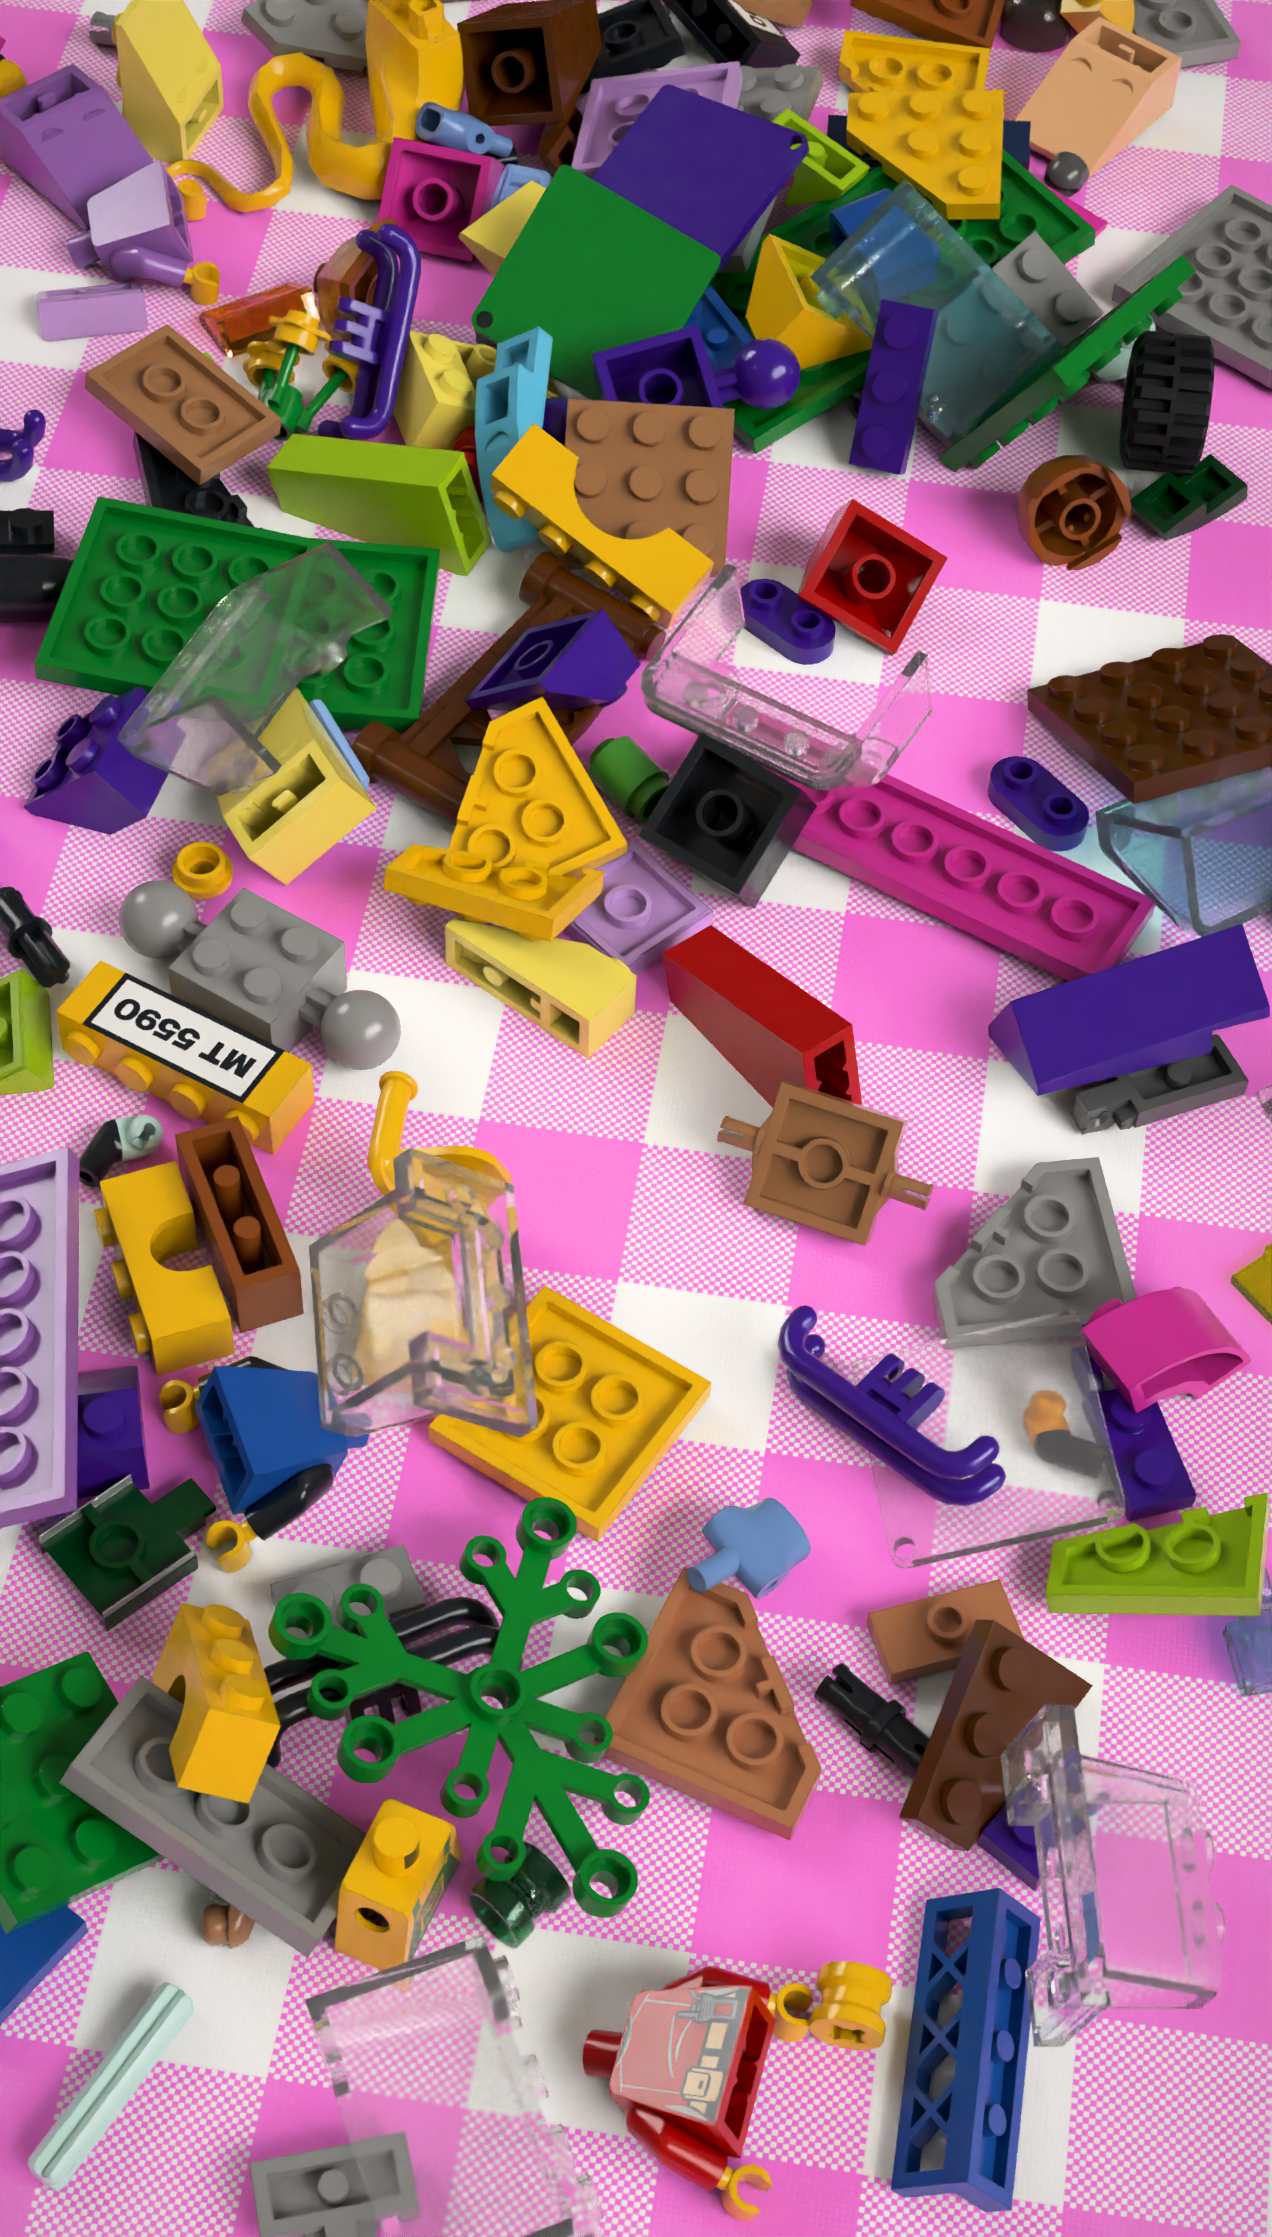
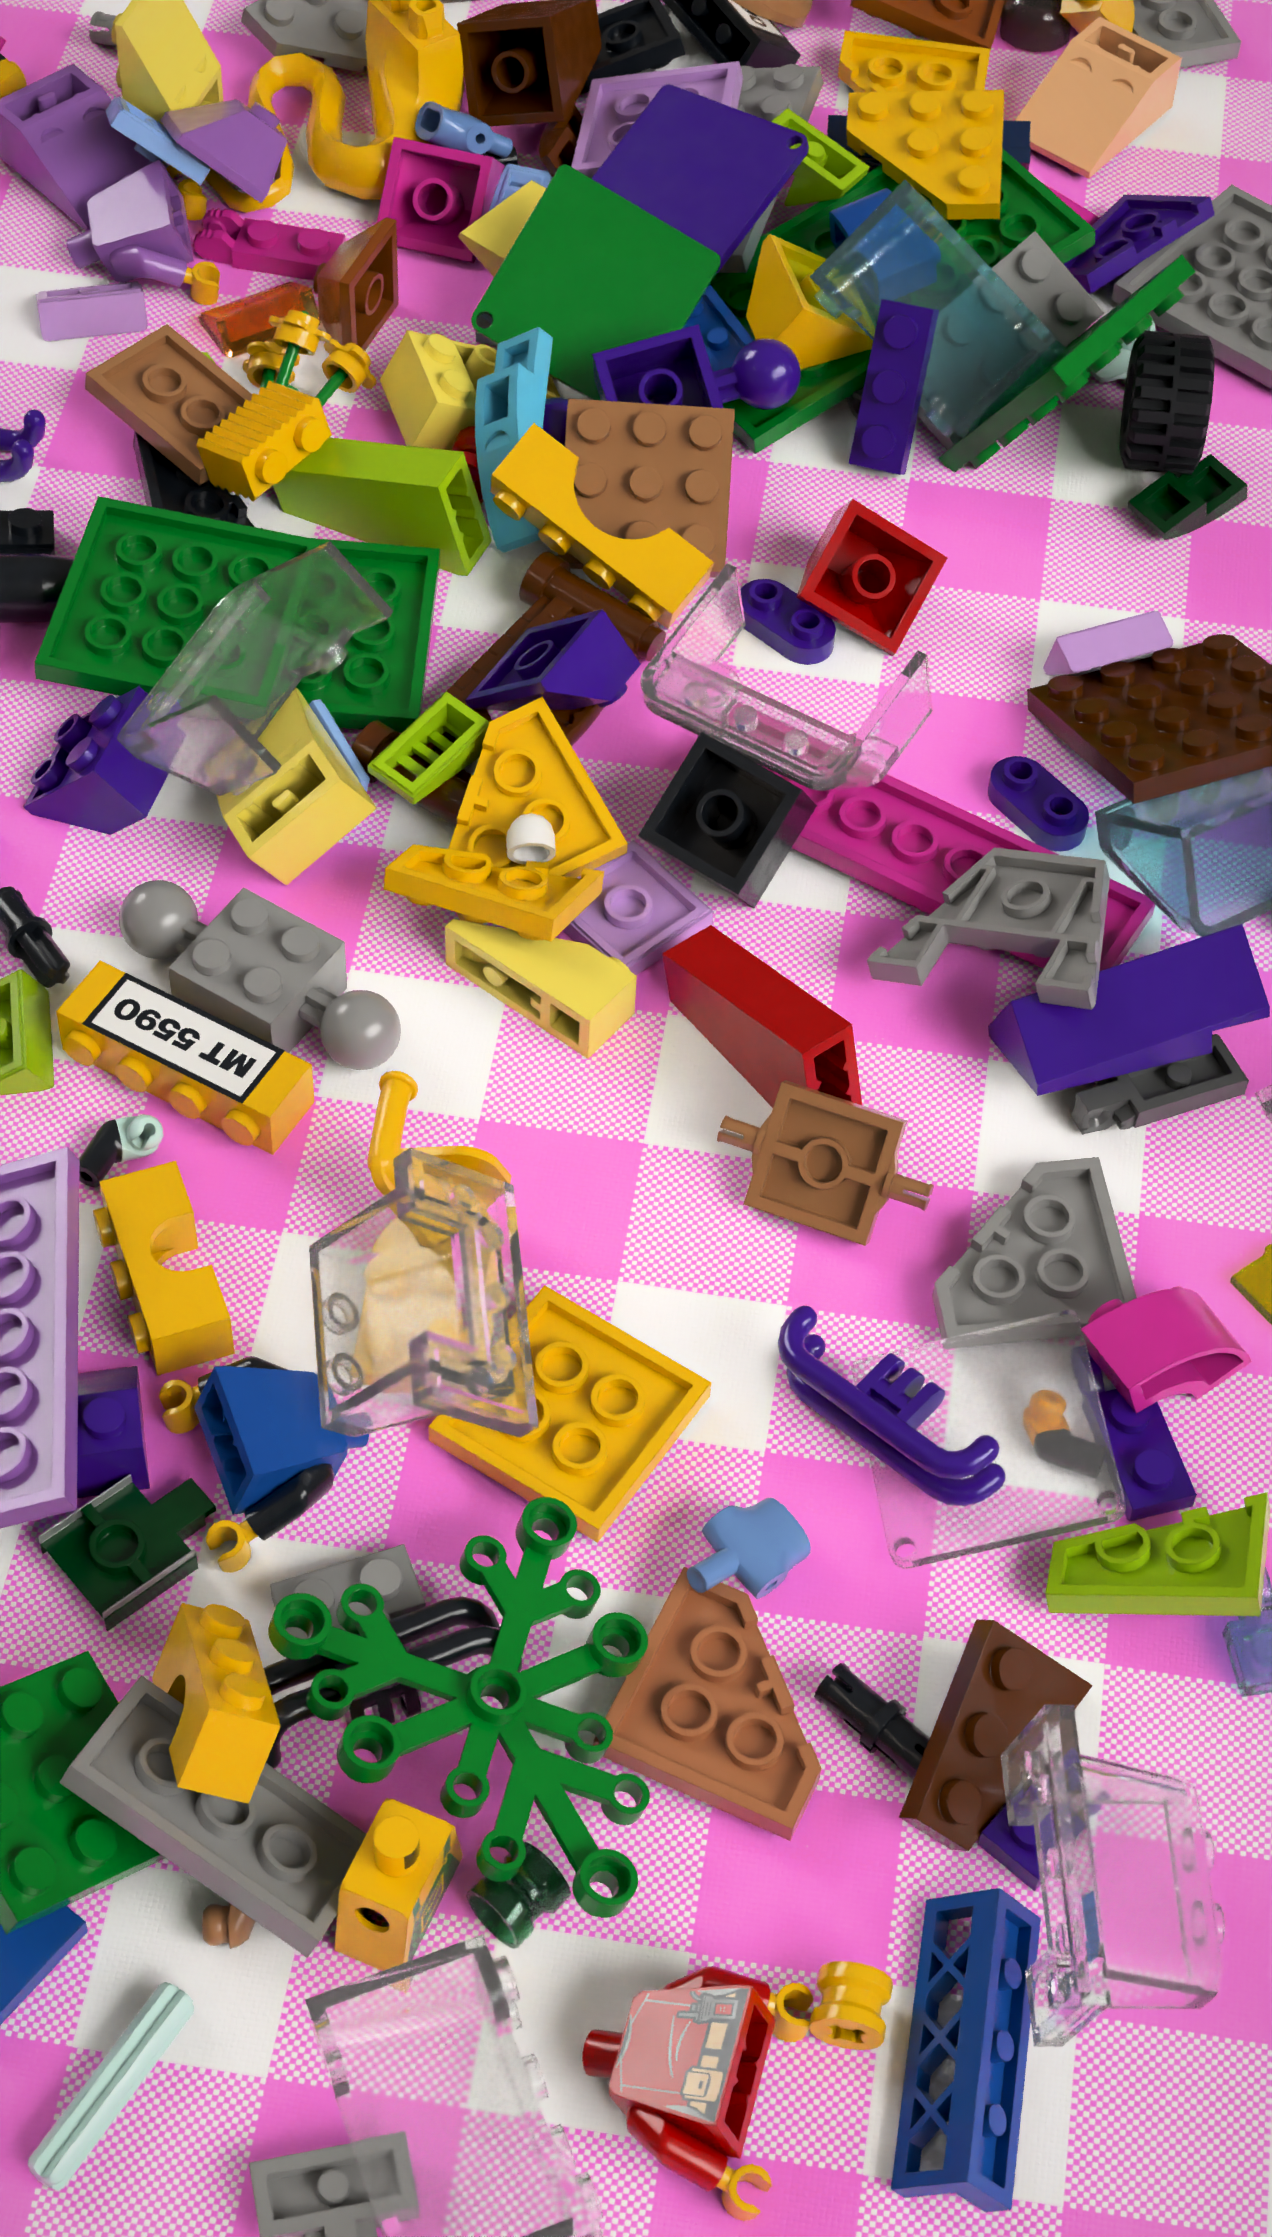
yellow plate [172,842,233,899] -> none
dark orange brick [175,1116,304,1334] -> none
dark purple piece [318,223,421,440] -> none
bright green brick [588,736,670,822] -> none
nougat plate [866,1579,1024,1685] -> none
dark orange cylinder [1016,455,1132,570] -> none
dark grey hinge [1044,151,1089,198] -> none
none -> light blue plate [105,95,211,185]
none -> medium lavender slope [160,99,288,203]
none -> dark pink hinge [192,208,346,281]
none -> yellow brick [196,381,332,502]
none -> lime slope [368,691,489,805]
none -> white hinge [506,813,556,864]
none -> light grey wing [867,847,1110,1010]
none -> lavender slope [1043,610,1173,675]
none -> dark purple wing [1064,194,1215,294]

